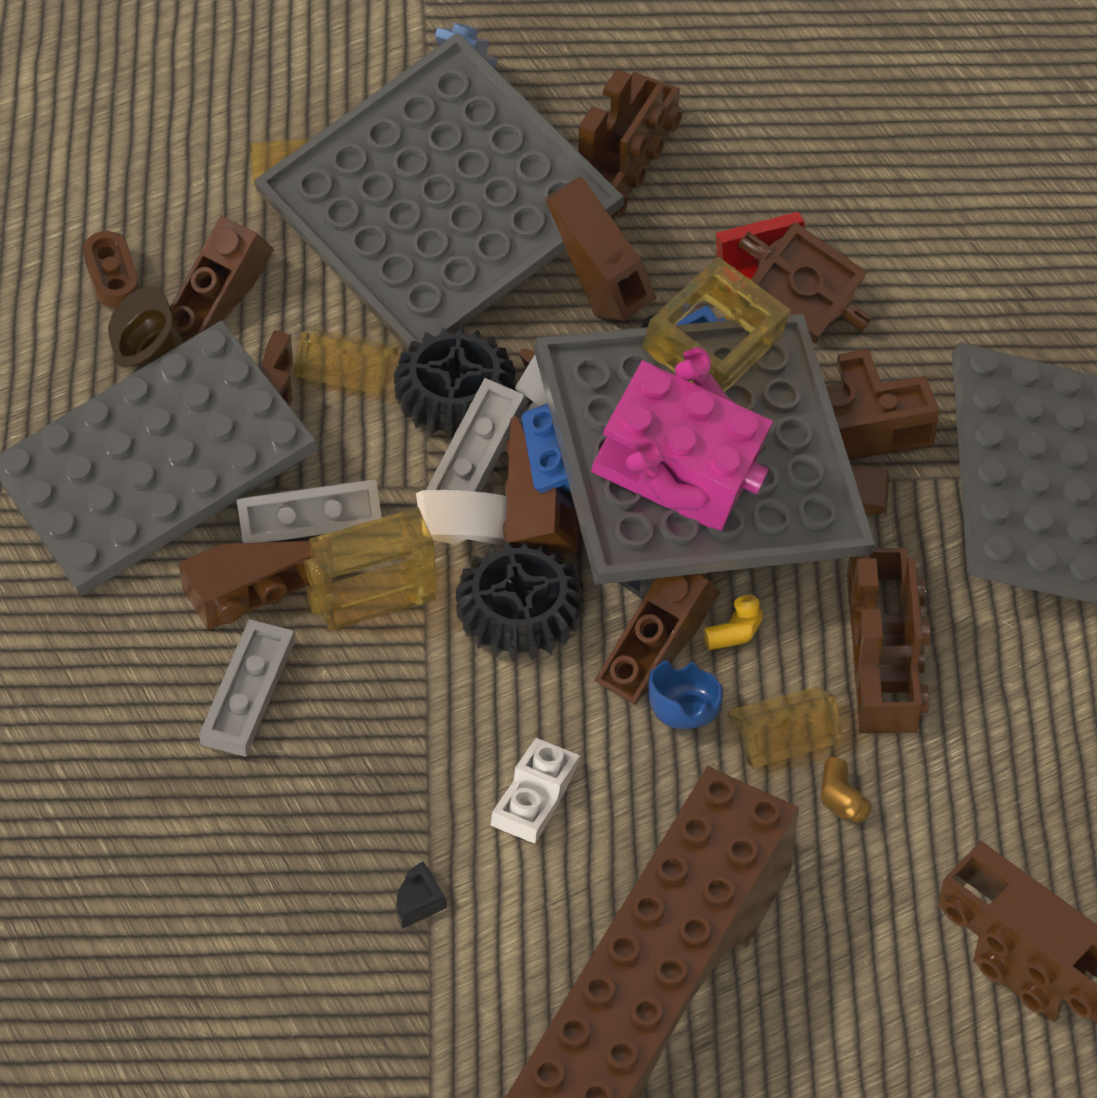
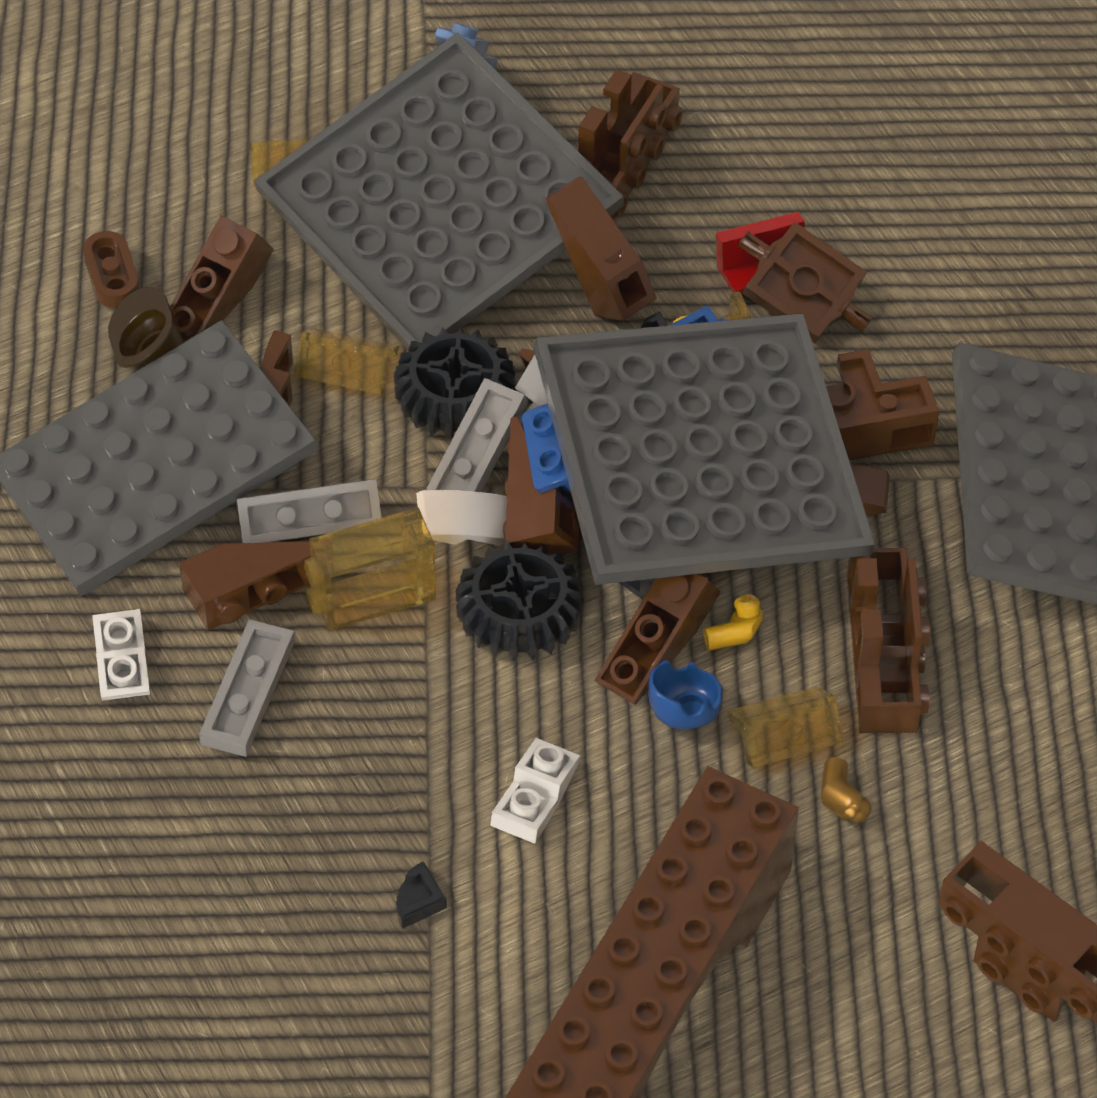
dark pink torso [591,347,773,531] -> none
clear yellow window [642,257,791,393] -> none
none -> white slope [92,609,150,701]

